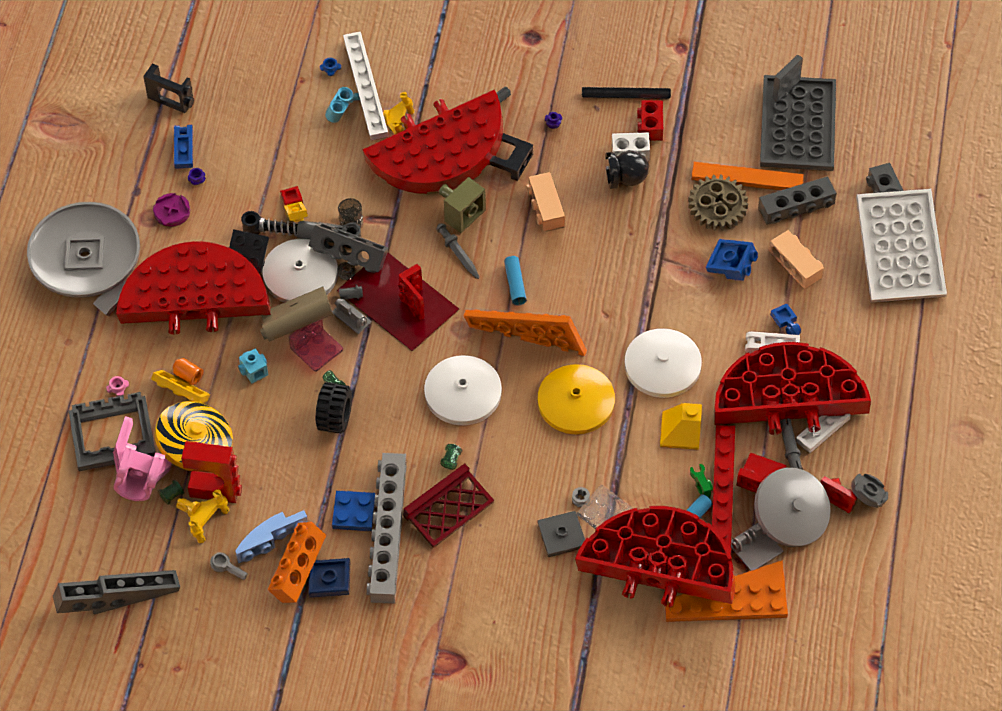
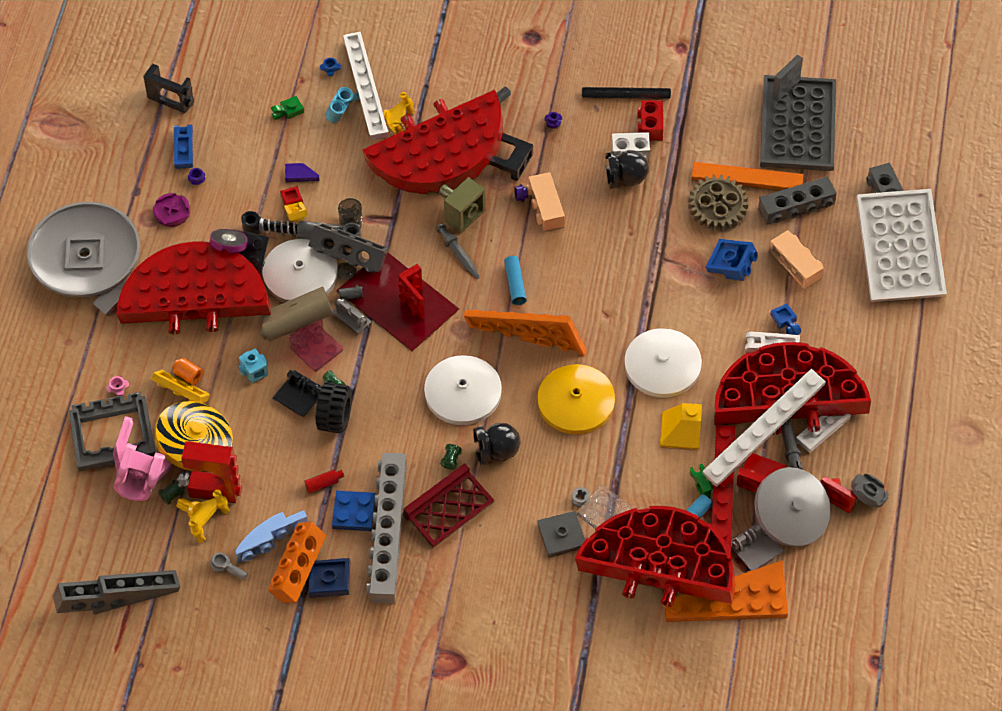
none -> light grey axle [177,470,190,487]
none -> tile [210,229,247,253]
none -> green plate [271,96,304,120]
none -> black hinge [272,370,322,417]
none -> dark purple tile [285,163,320,182]
none -> red cylinder [304,469,344,494]
none -> black tile [473,423,521,465]
none -> dark purple plate [514,184,528,202]
none -> white plate [702,369,826,487]

